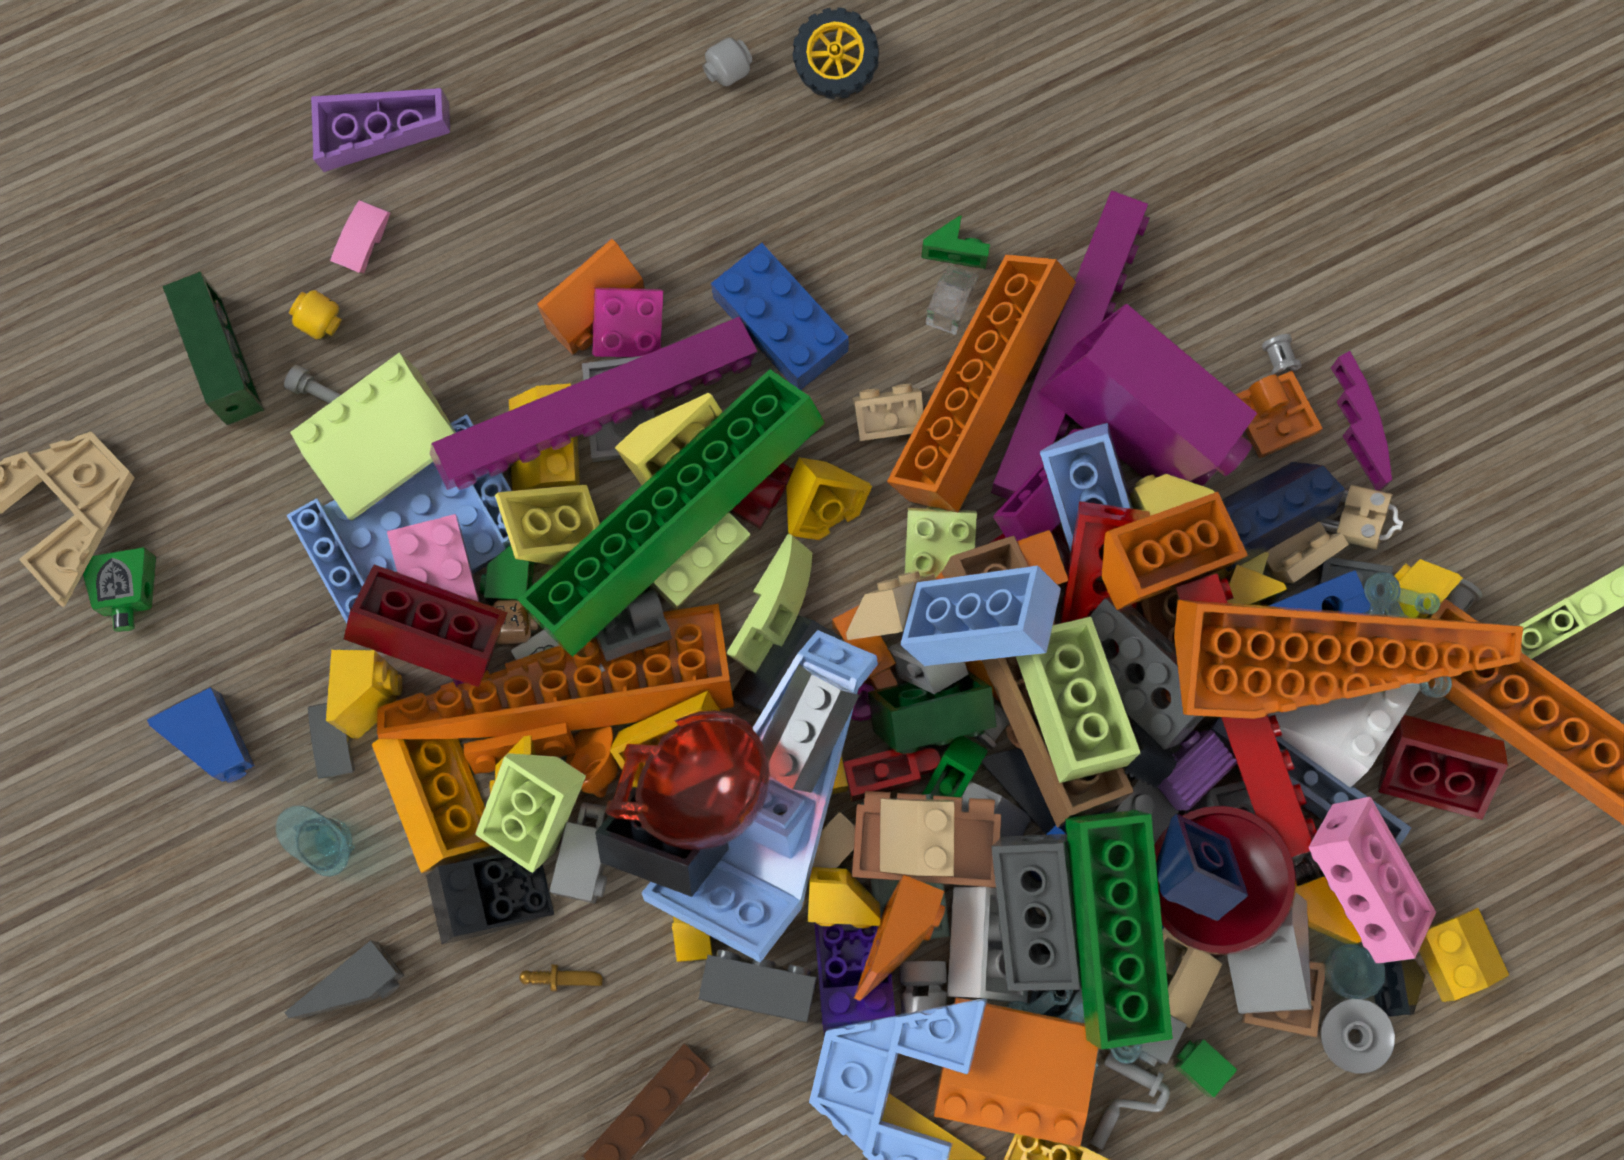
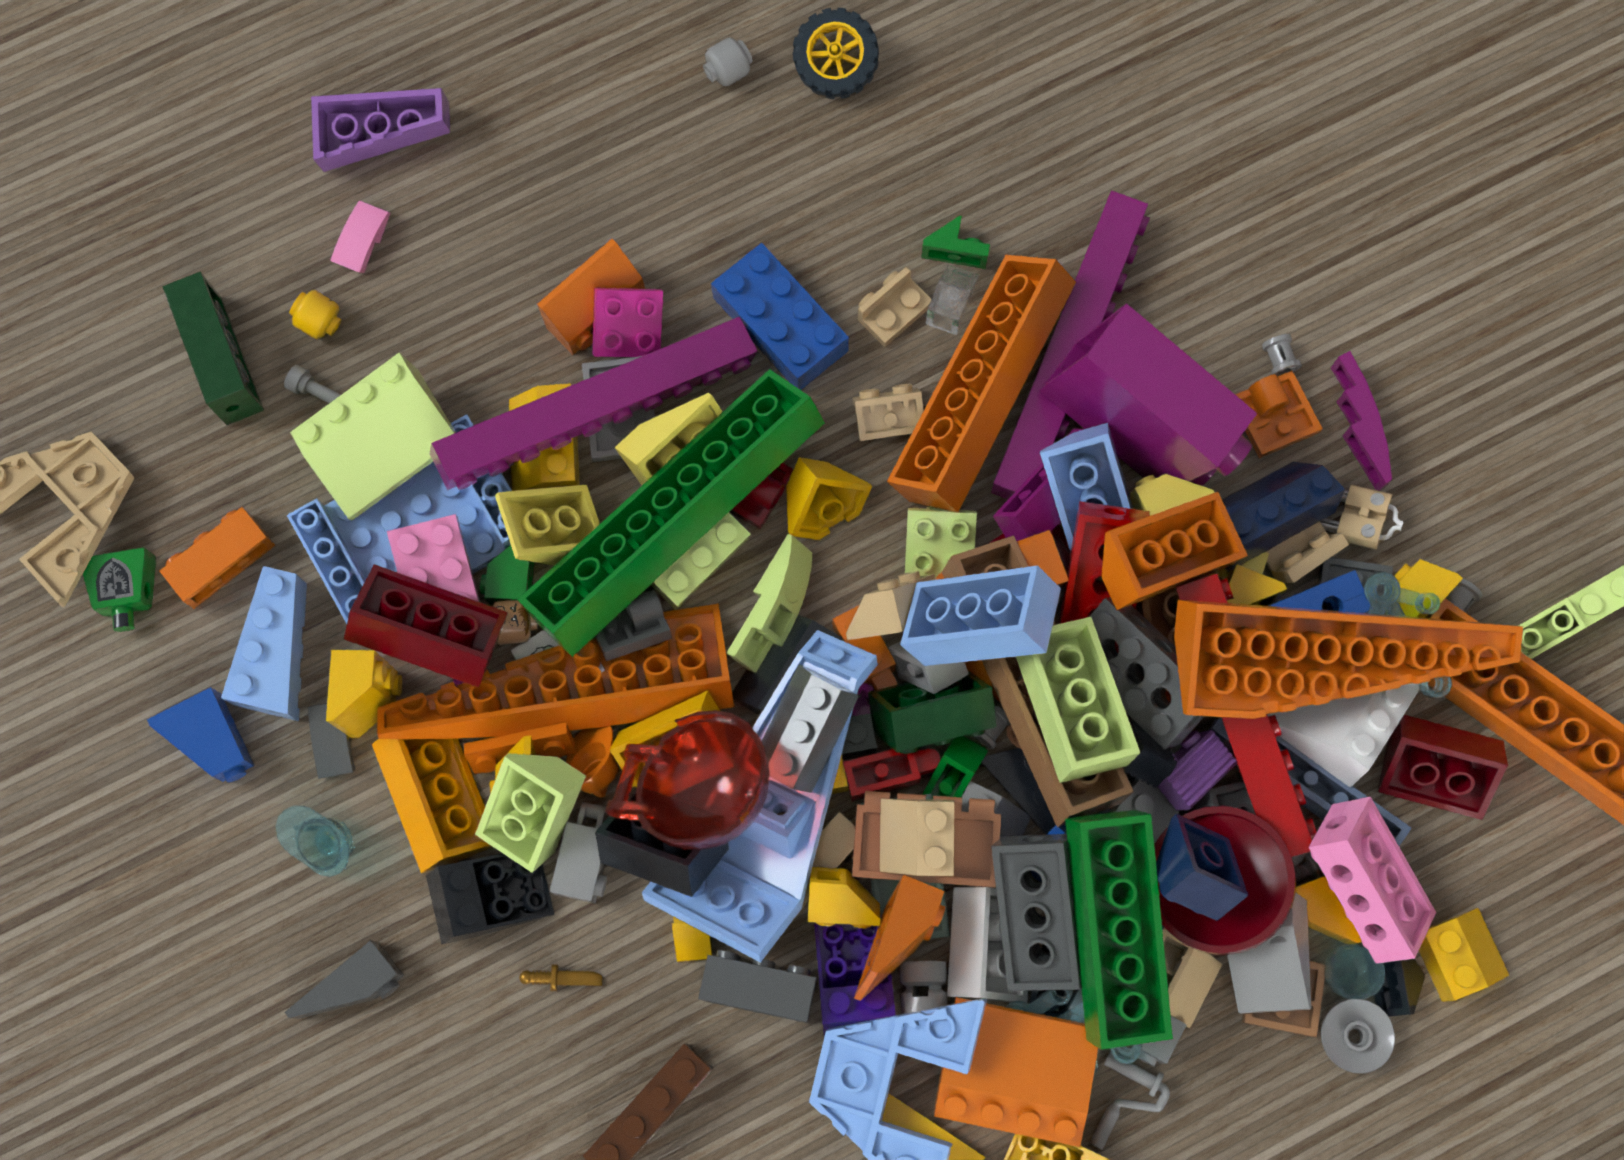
green brick [1174,1039,1237,1098] -> none
none -> orange brick [159,507,276,609]
none -> light blue wedge [221,566,307,721]
none -> pearl dark grey brick [841,713,877,760]
none -> tan bracket [858,267,933,347]

